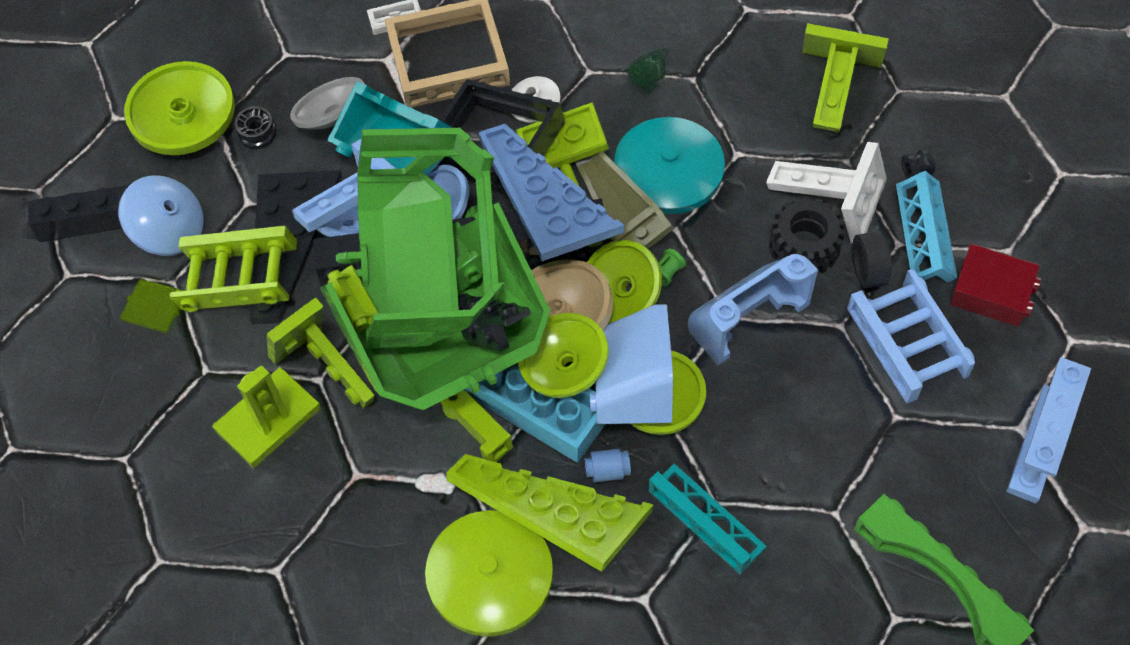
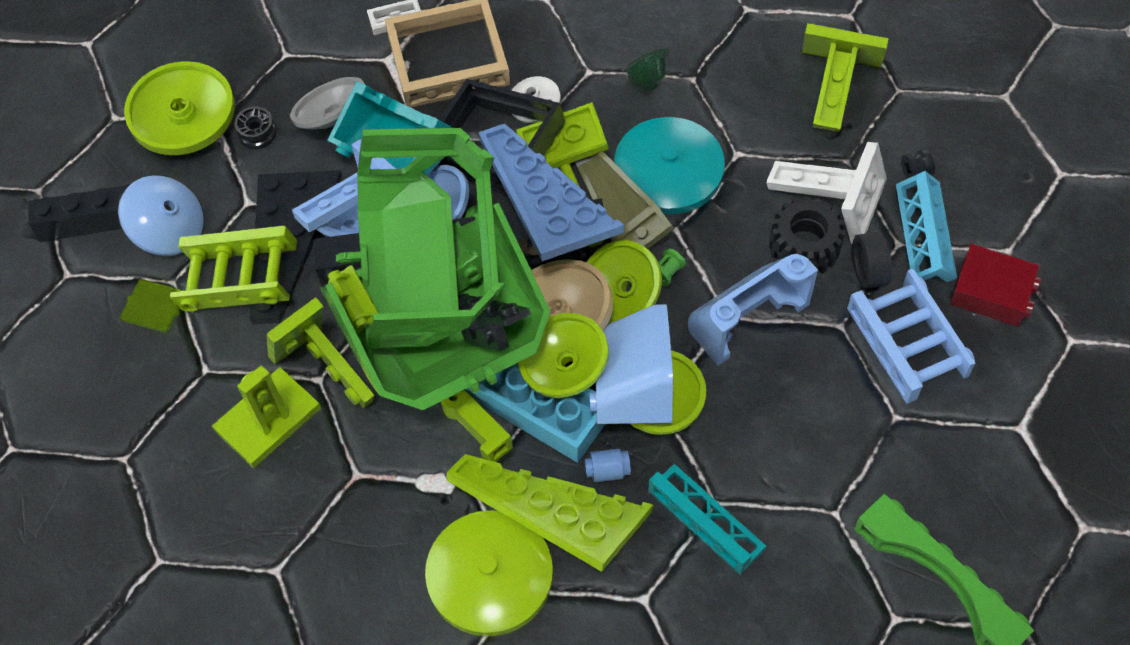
light blue fence [1006,357,1091,503] -> none

